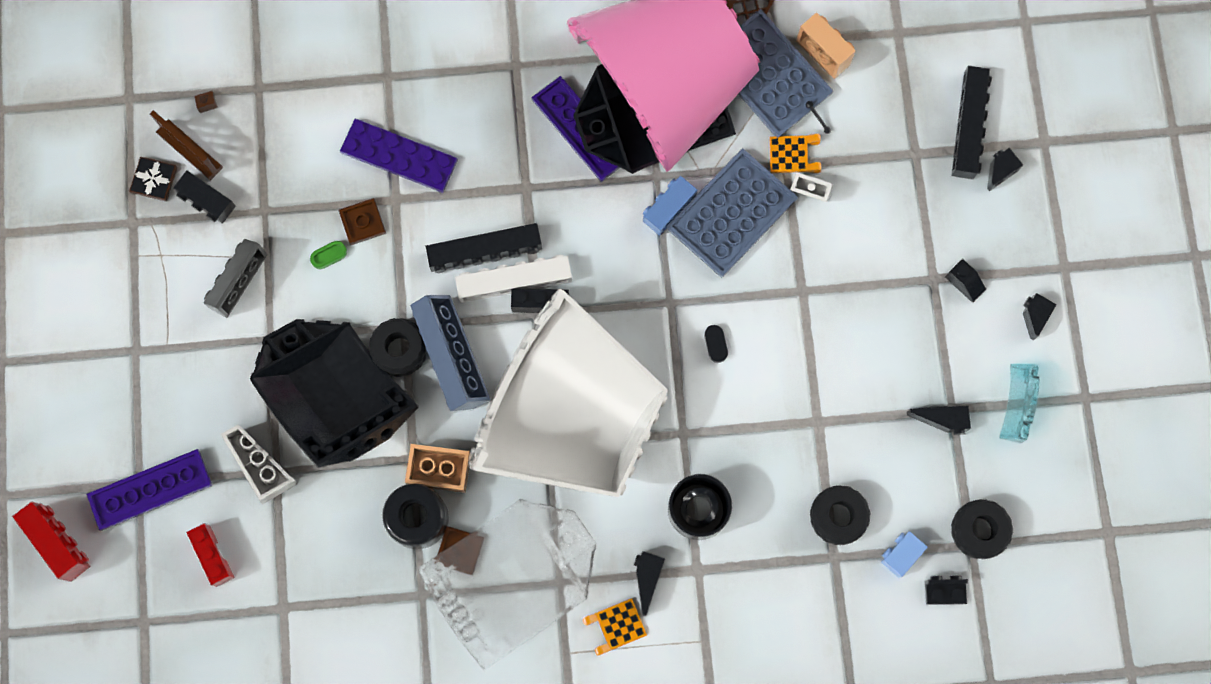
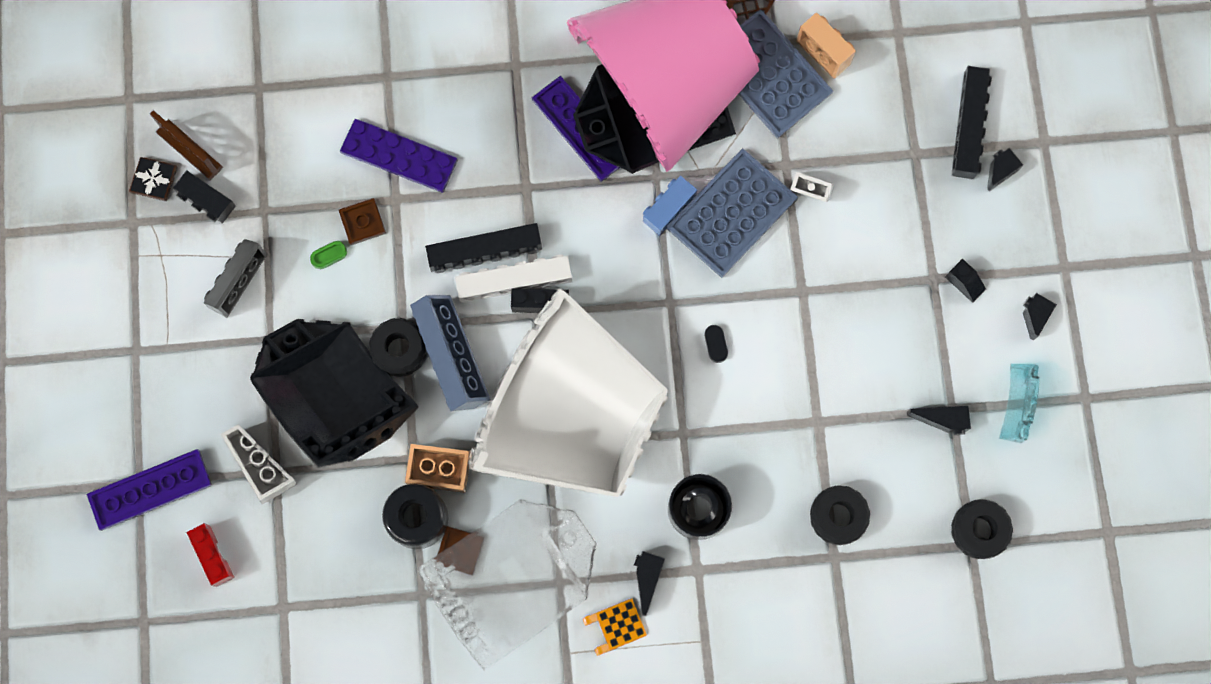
red brick [12,501,91,581] -> none
reddish brown slope [194,91,218,113] -> none
light orange flag [770,134,821,173] -> none
black hinge [805,101,831,134] -> none
light blue brick [881,531,928,578] -> none
black bracket [925,576,968,605] -> none

